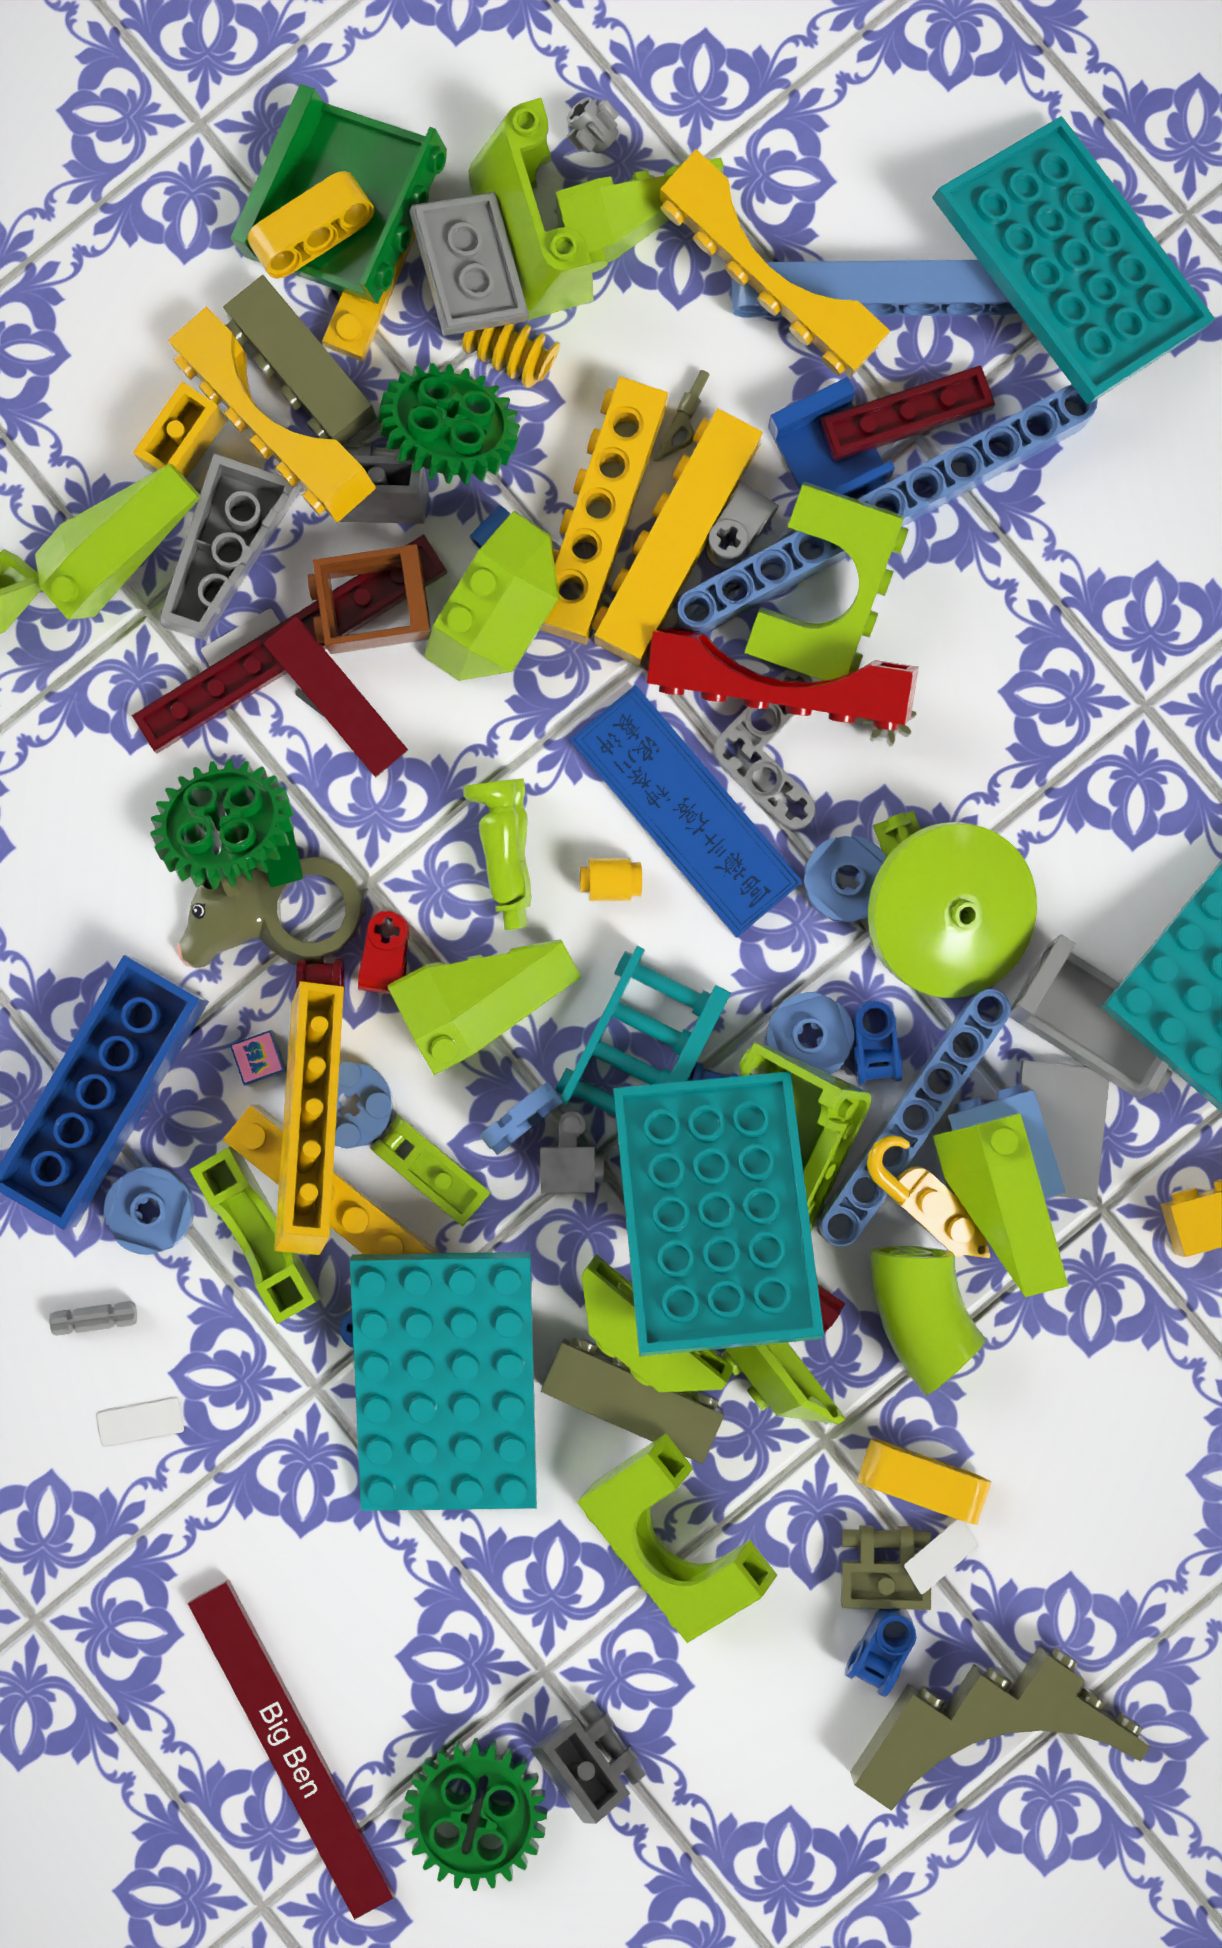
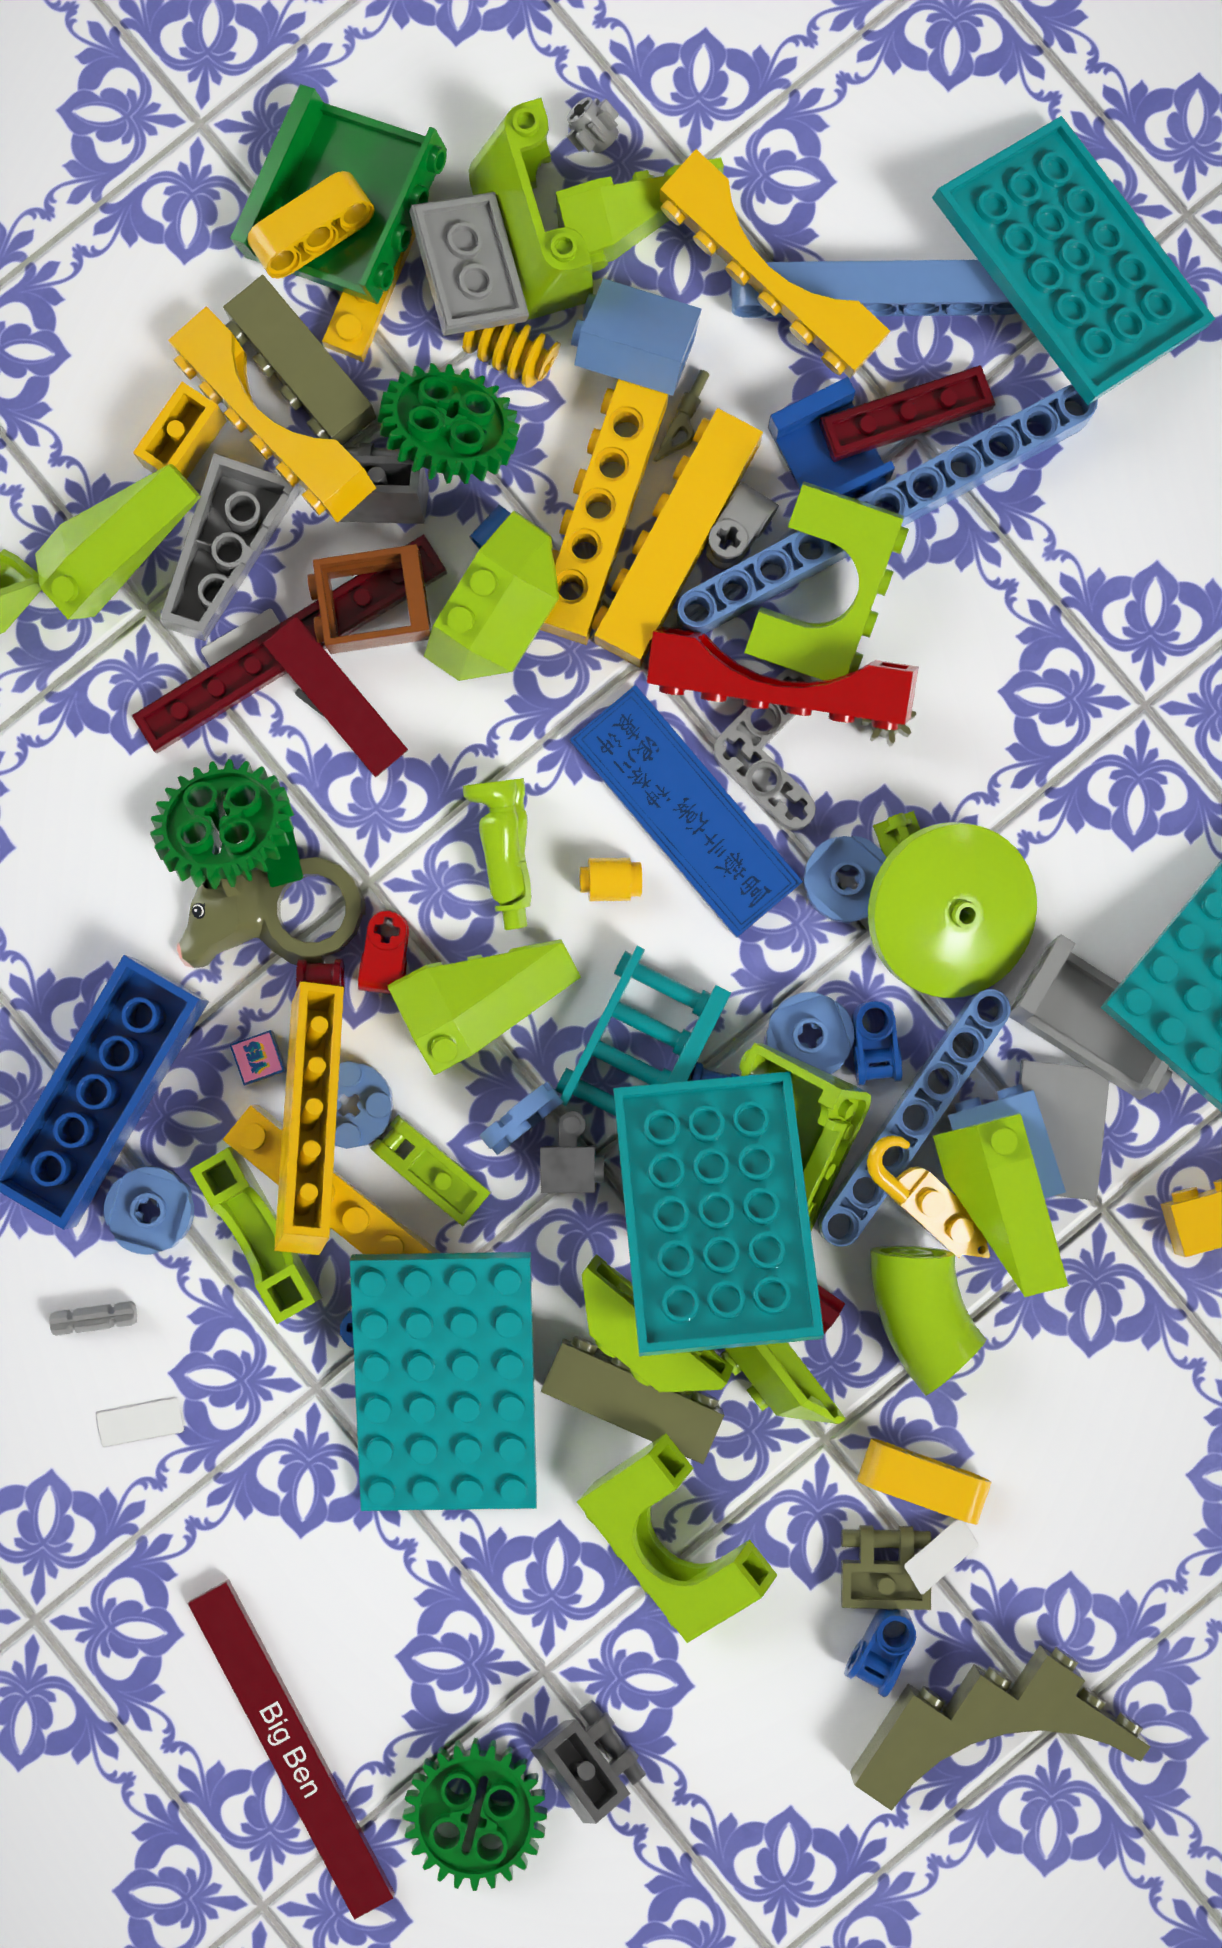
none -> medium blue brick [571,278,702,396]

